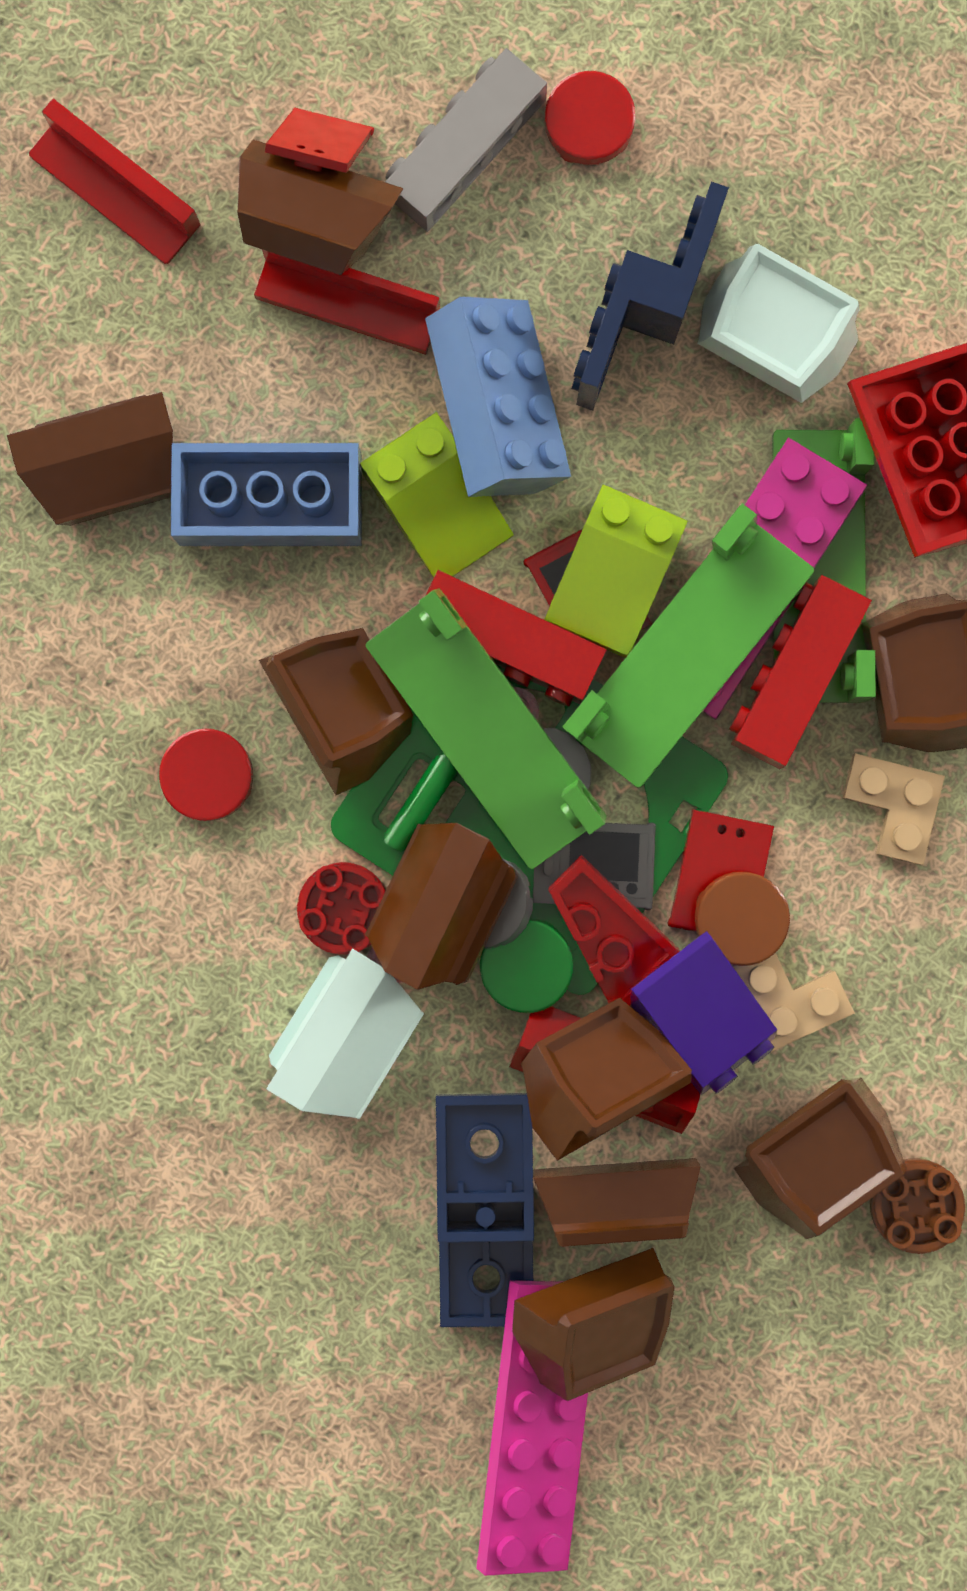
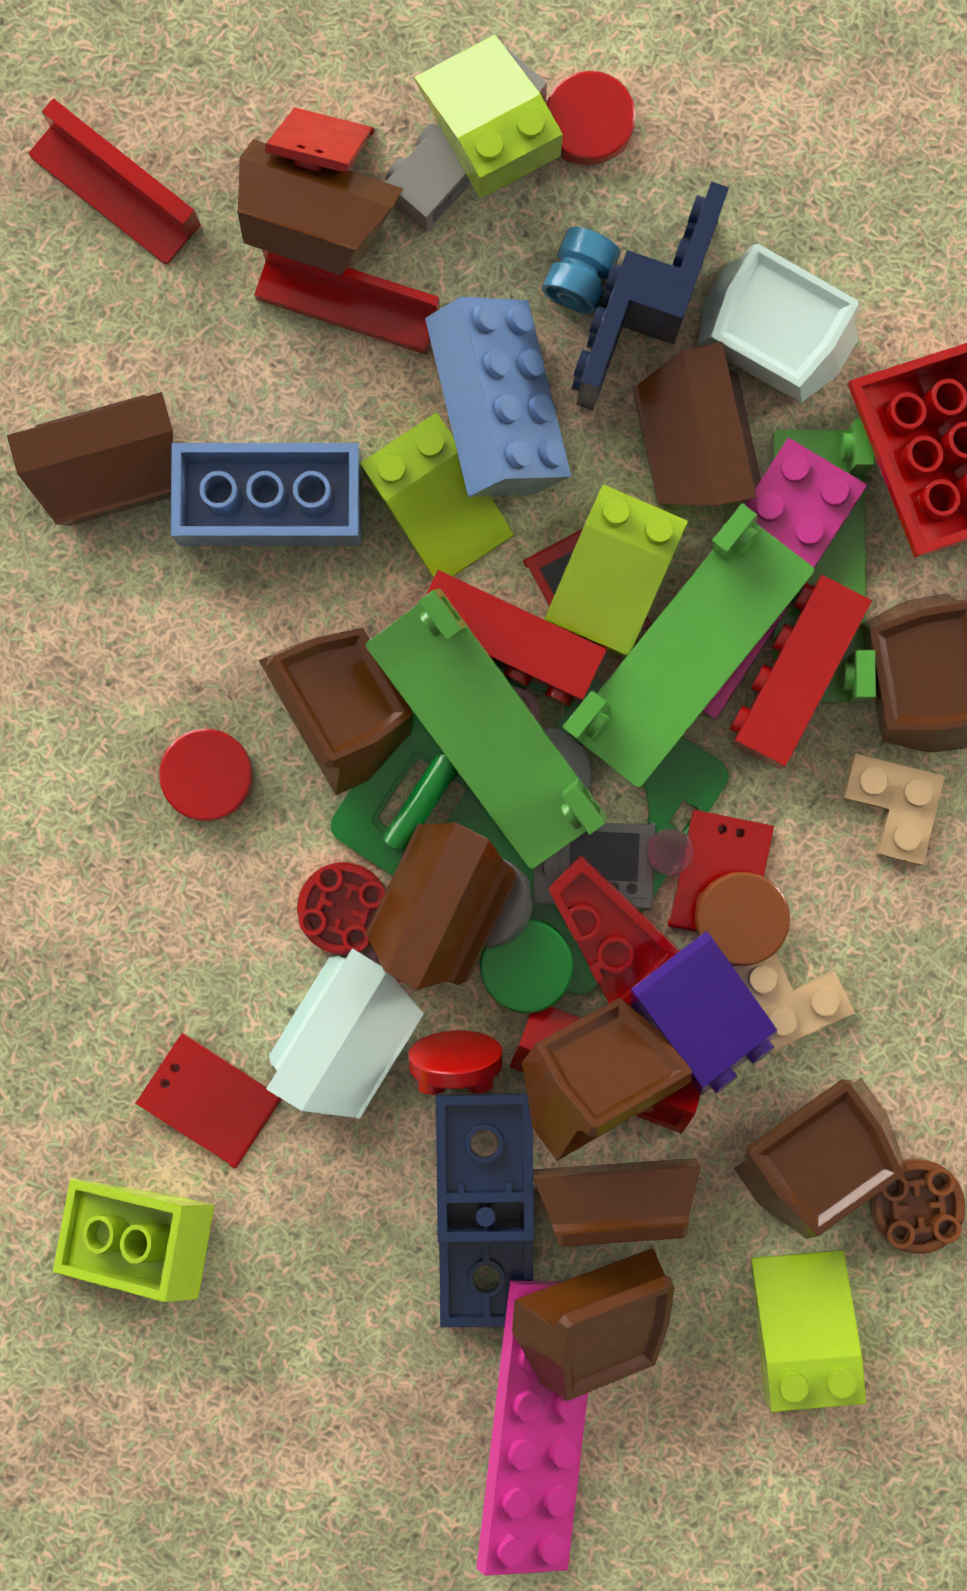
none -> lime slope [53,1179,215,1302]
none -> red container [135,1032,282,1168]
none -> red tile [408,1030,503,1095]
none -> lime slope [414,35,563,199]
none -> dark azure wheel [542,227,621,314]
none -> reddish brown helmet [633,342,761,506]
none -> clear pink plate [647,829,694,875]
none -> lime slope [751,1250,867,1412]

